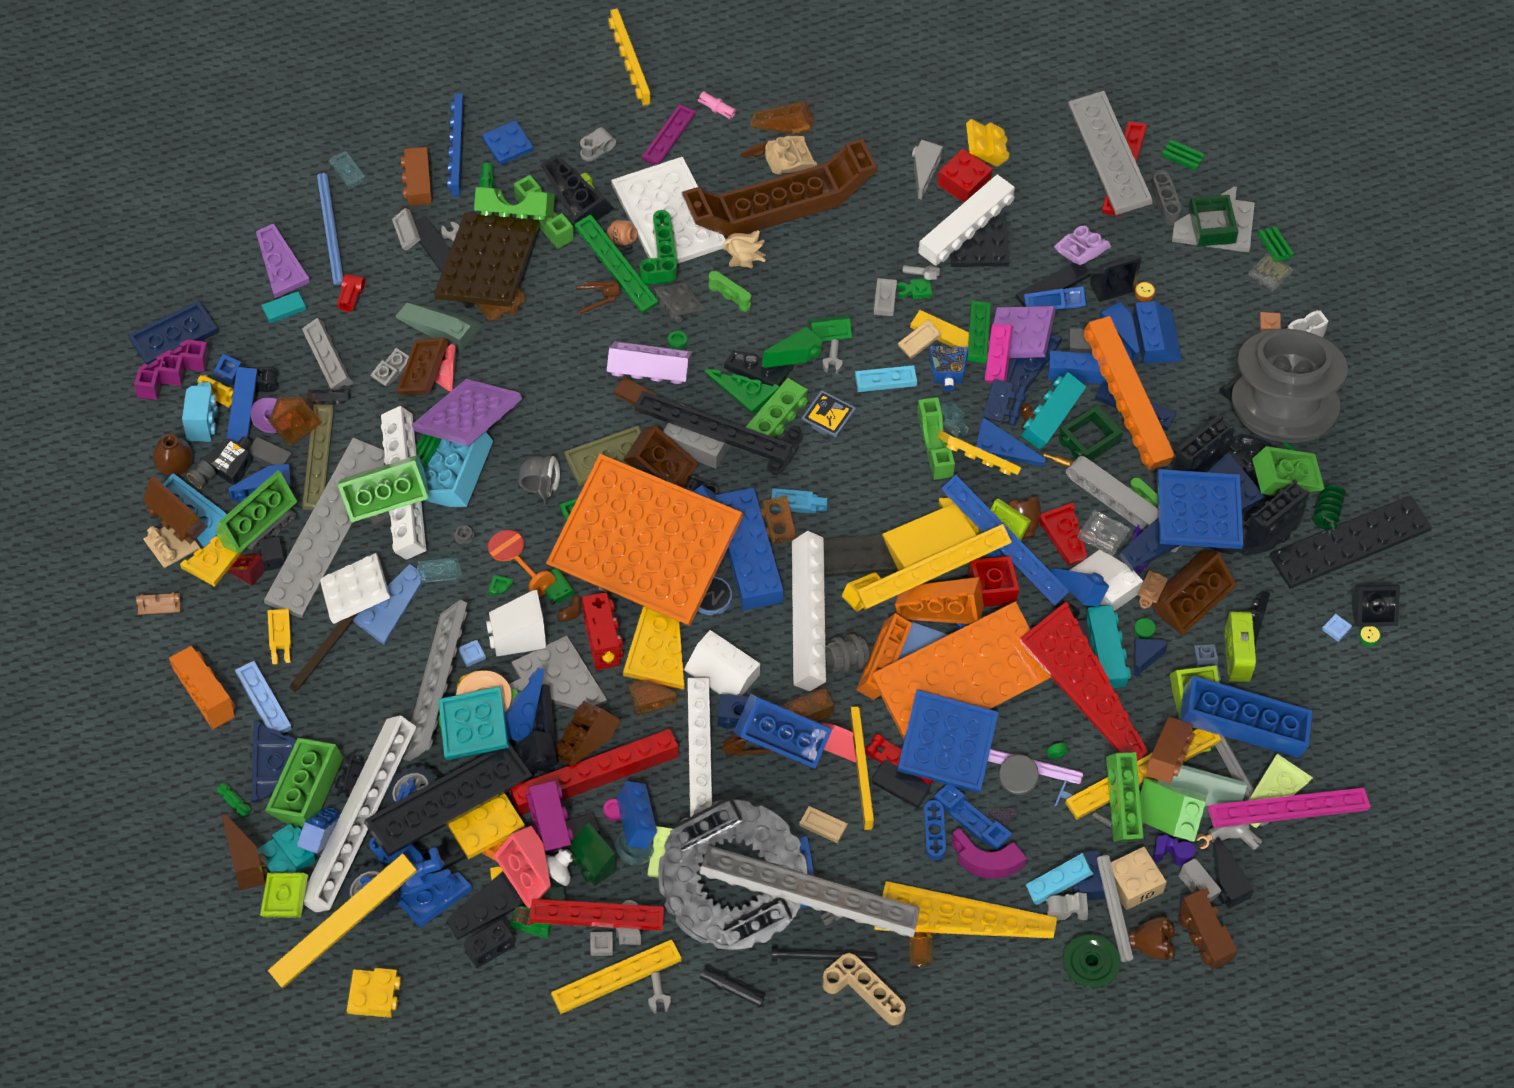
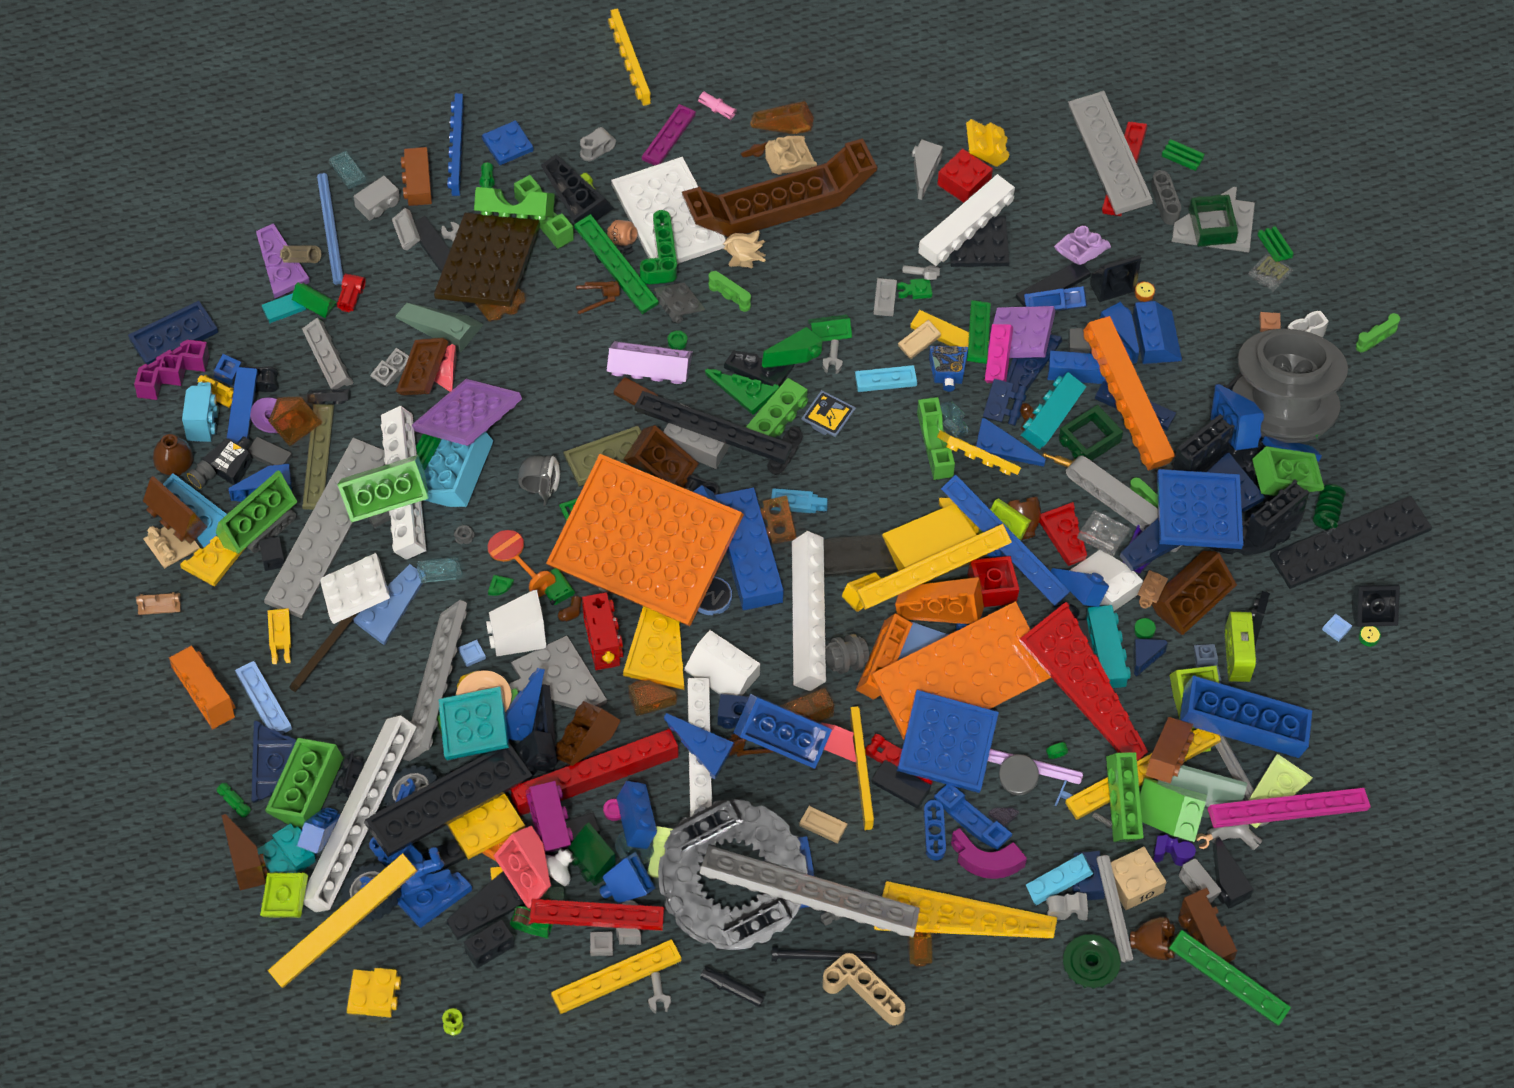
dark red slope [228,554,265,586] -> none
none -> dark tan piece [280,245,322,263]
none -> green panel [291,282,336,318]
none -> light grey brick [354,176,400,221]
none -> lime bush [442,1009,463,1035]
none -> blue torso [600,852,655,903]
none -> blue wing [664,713,734,779]
none -> green plate [1168,930,1291,1026]
none -> blue slope [1211,384,1264,450]
none -> blue tile [1262,436,1322,462]
none -> bright green plate [1356,313,1400,352]

